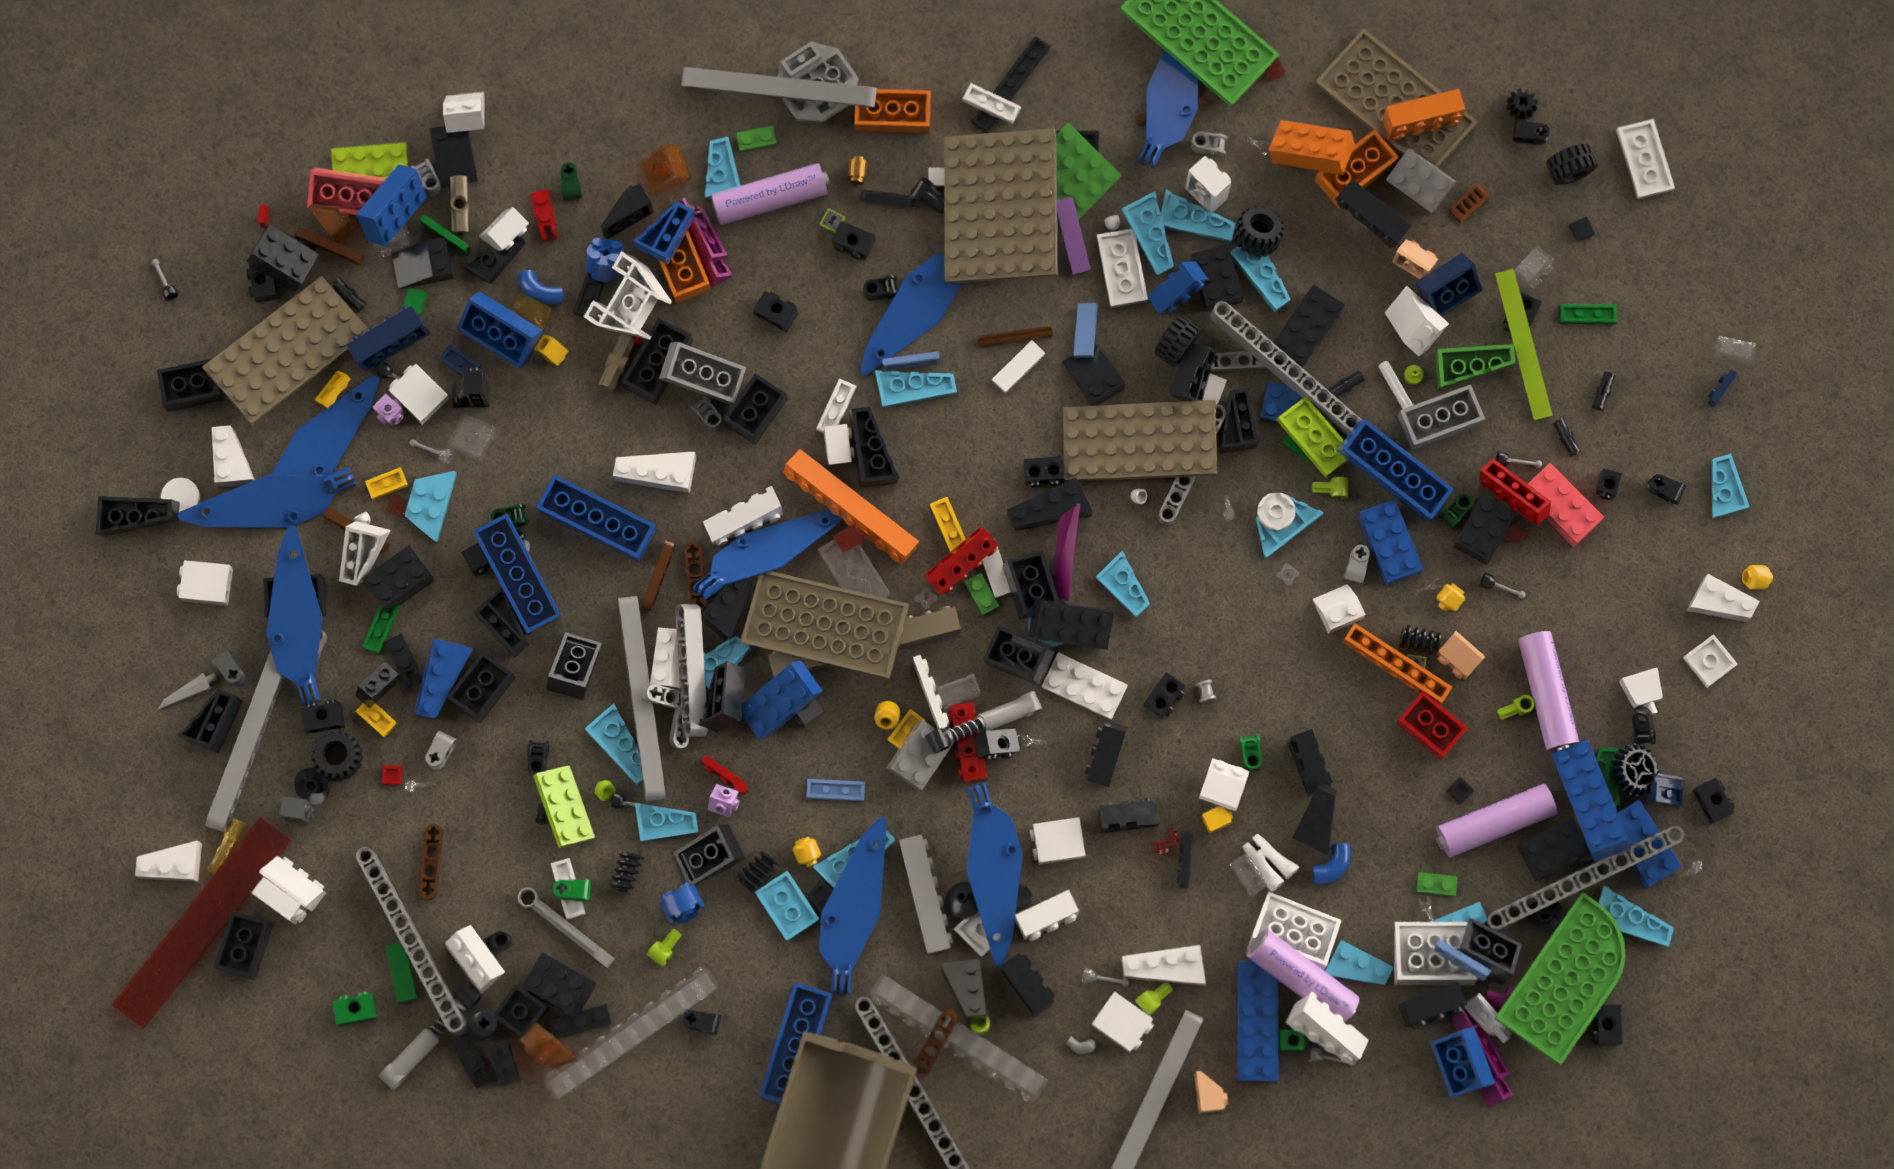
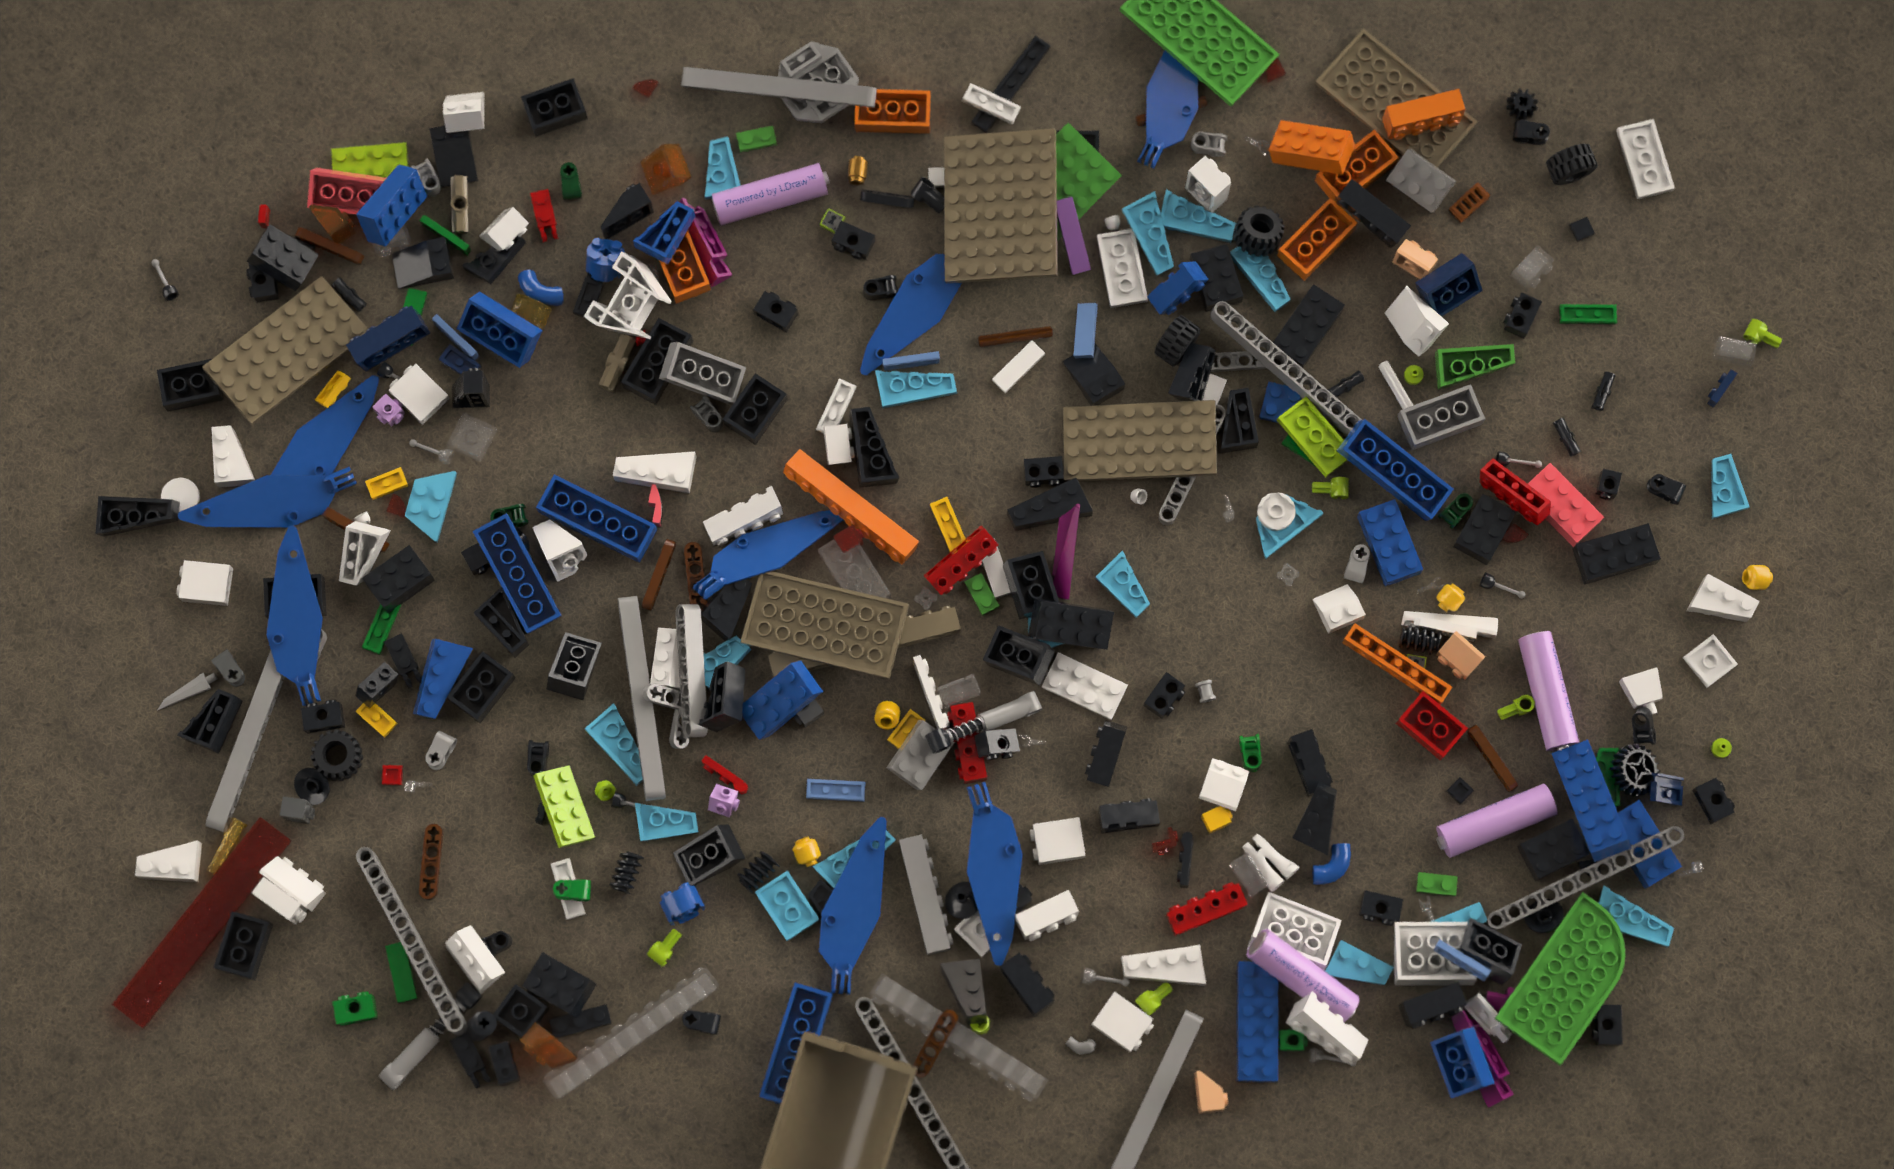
light grey piece [518,888,615,968] -> none
yellow brick [533,334,568,366] -> none
lime tile [1495,269,1553,420] -> none
none -> medium blue tile [432,314,479,361]
none -> black brick [521,78,588,137]
none -> white slope [532,520,587,582]
none -> clear red tile [632,79,658,98]
none -> coral slope [648,484,663,527]
none -> red brick [1166,882,1248,936]
none -> orange brick [1277,198,1358,281]
none -> black brick [1359,890,1404,926]
none -> white wedge [1401,611,1498,642]
none -> reddish brown beam [1467,724,1518,792]
none -> black brick [1572,523,1661,585]
none -> lime tile [1711,738,1732,758]
none -> lime axle [1743,319,1782,348]

